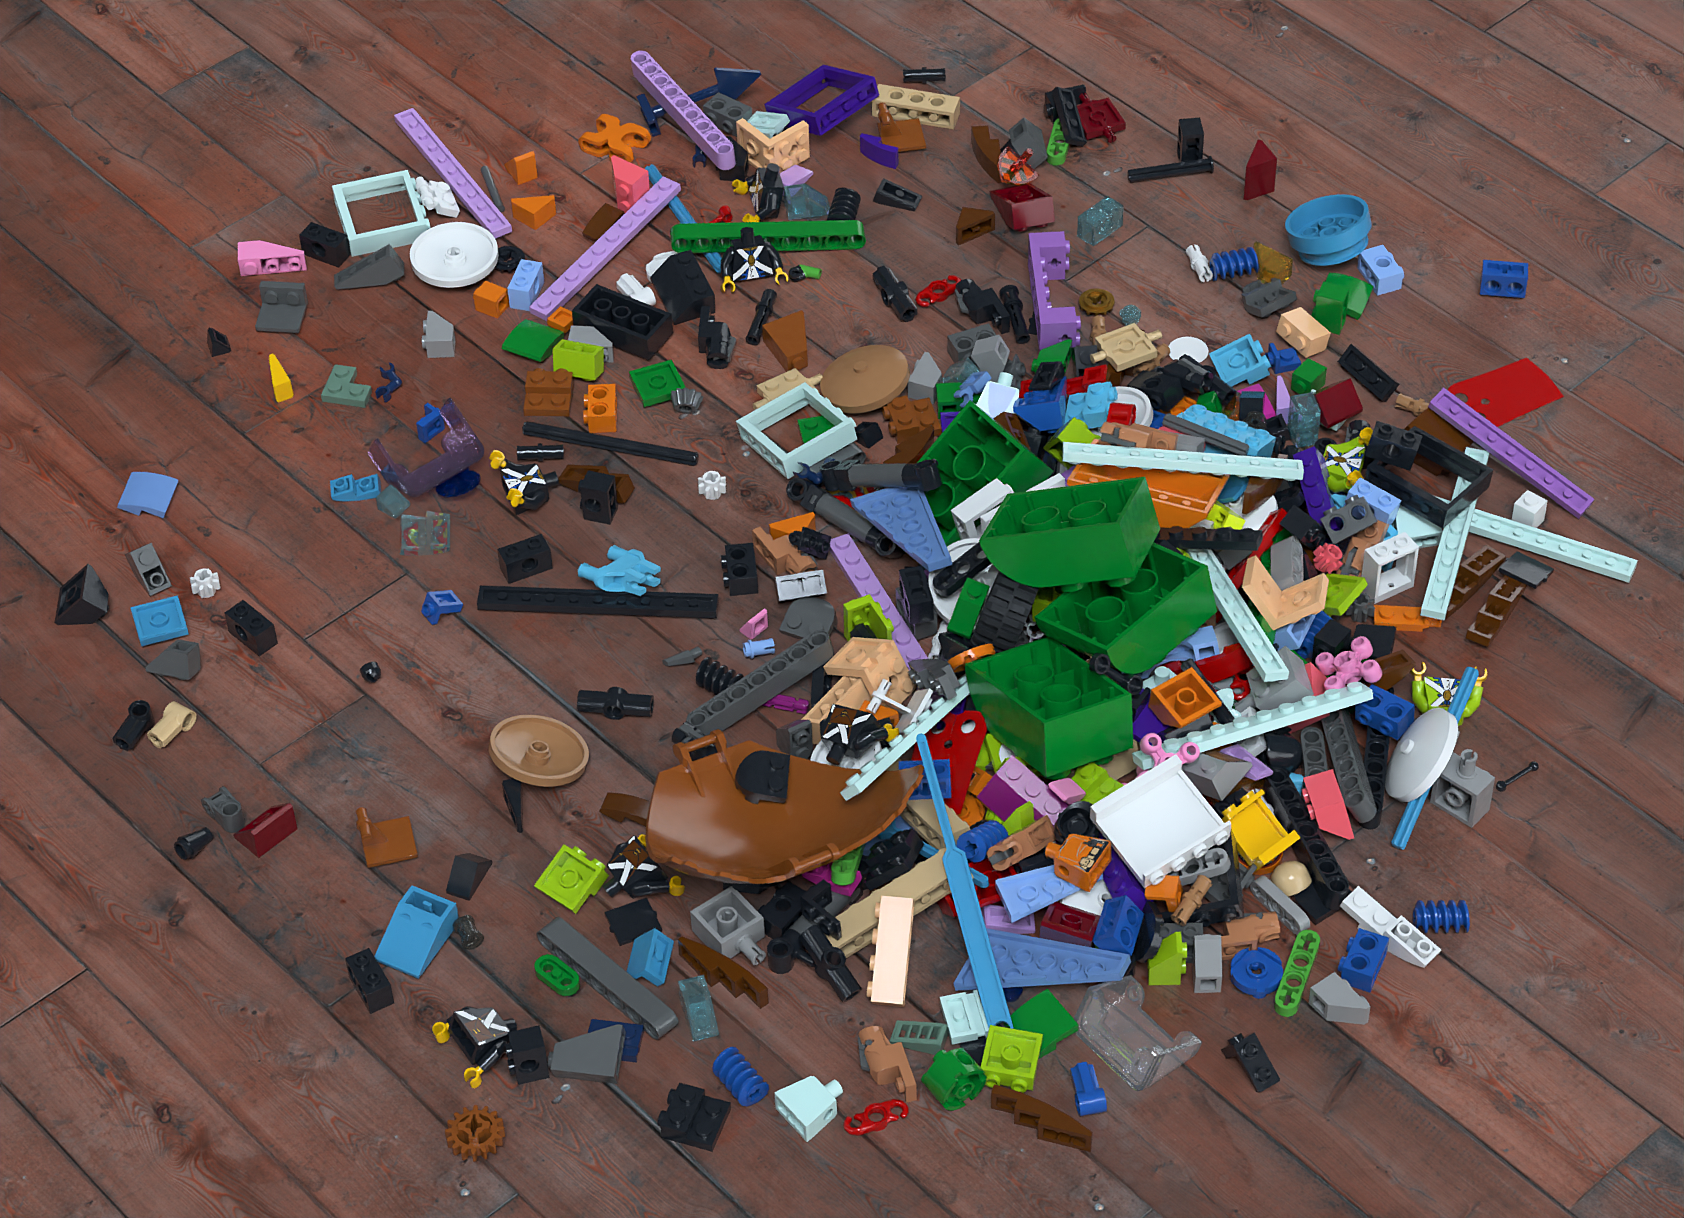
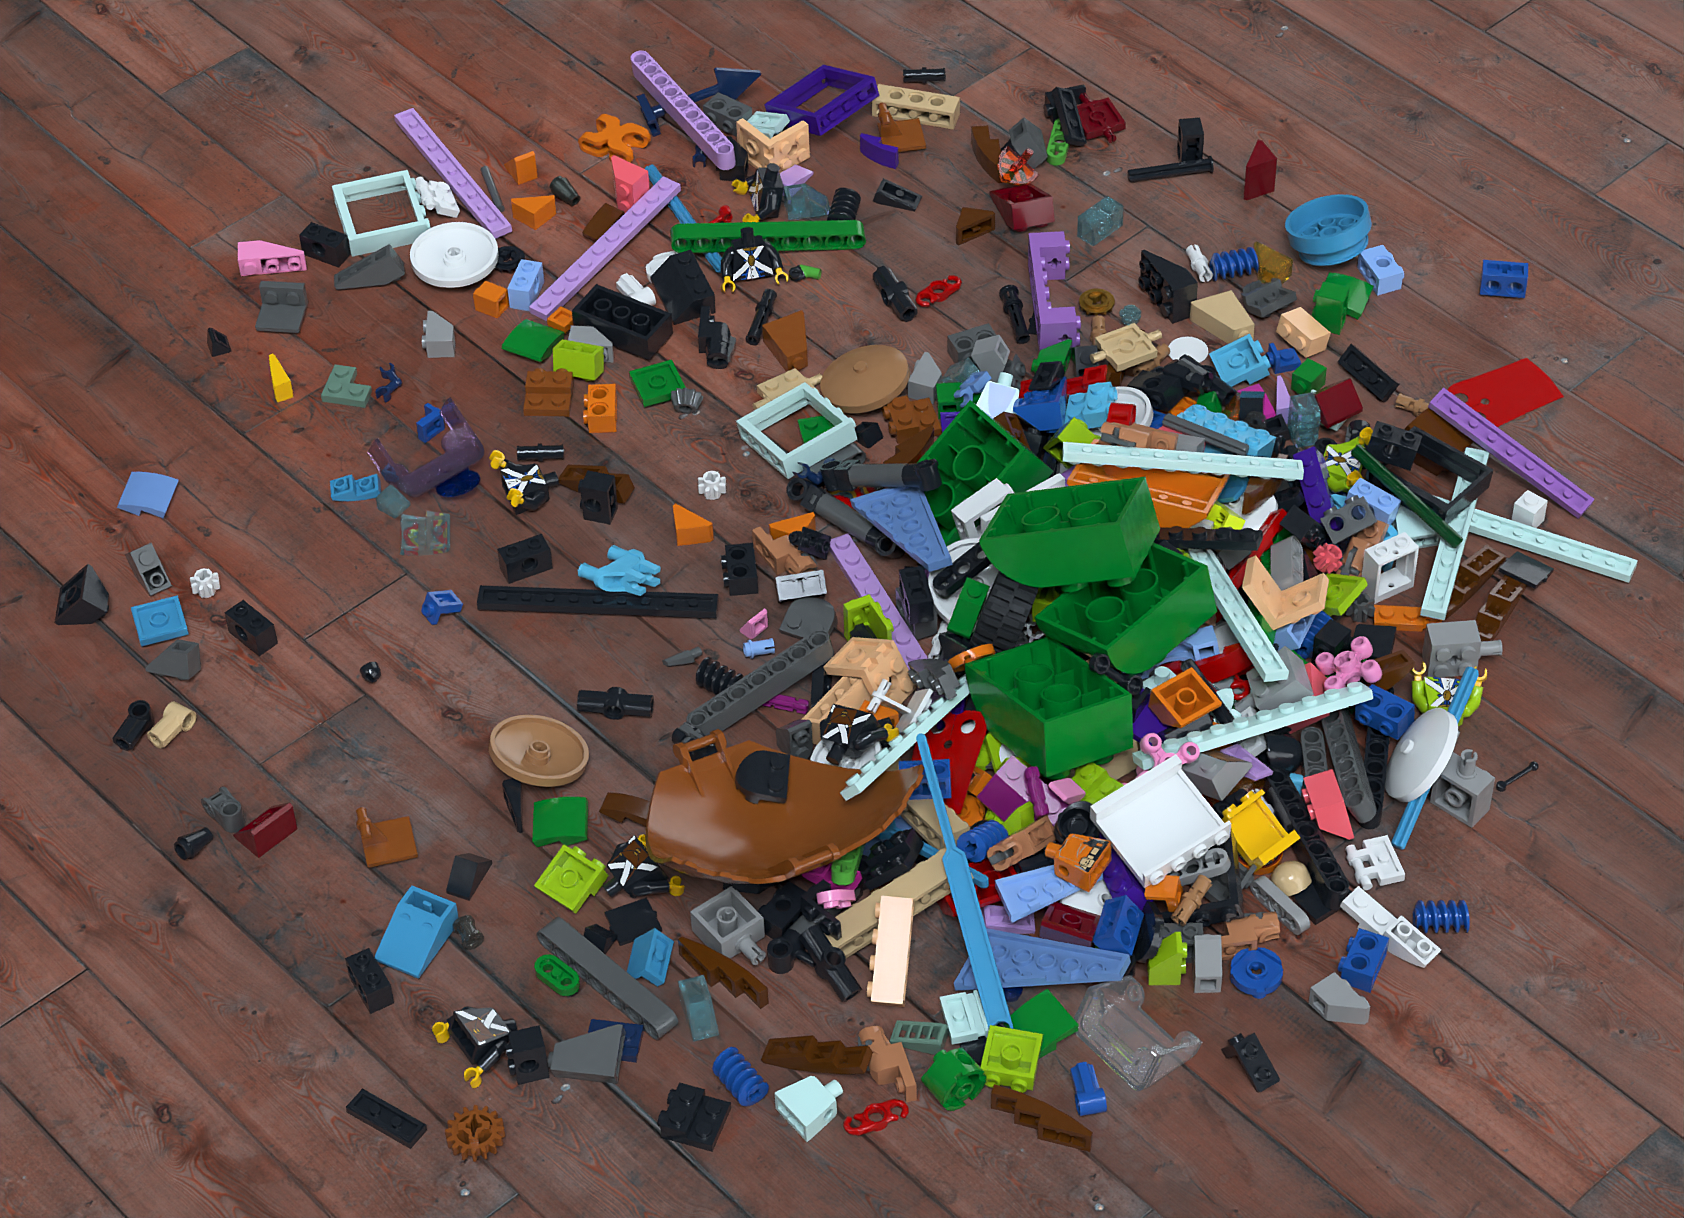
black axle [522,421,699,466] -> none
black plate [955,279,1010,334] -> none
bright green beam [1274,930,1320,1017] -> none
none -> black tile [346,1088,427,1149]
none -> green slope [532,797,588,847]
none -> pearl dark grey cone [550,176,580,206]
none -> black slope [584,924,618,954]
none -> orange slope [673,503,714,546]
none -> reddish brown slope [761,1035,873,1074]
none -> bright pink plate [816,889,856,909]
none -> magenta axle [1024,766,1049,817]
none -> black slope [1138,250,1198,324]
none -> tan slope [1190,290,1255,344]
none -> white plate [1345,835,1405,890]
none -> dark green axle [1351,444,1463,548]
none -> light grey brick [1422,620,1503,678]

